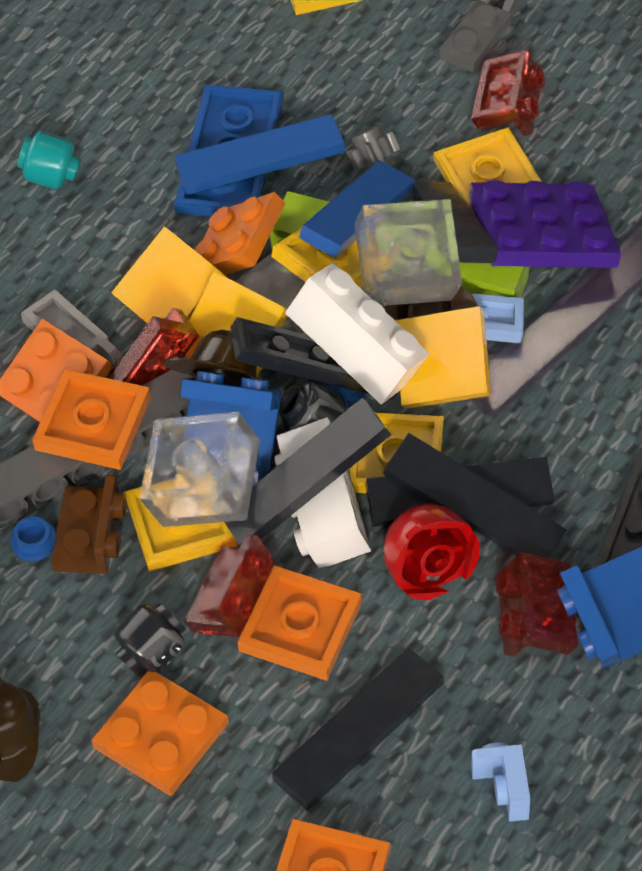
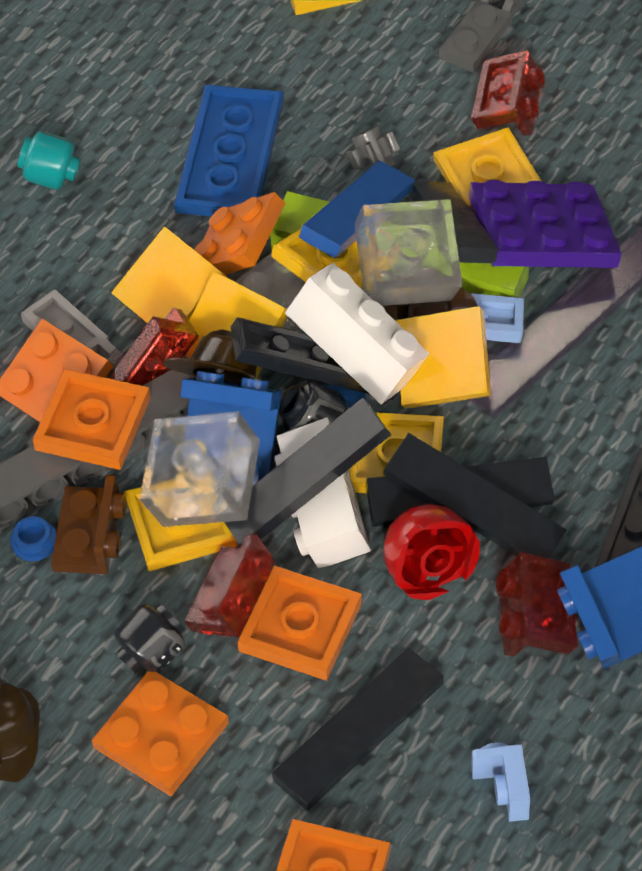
blue tile [175,114,345,194] -> none

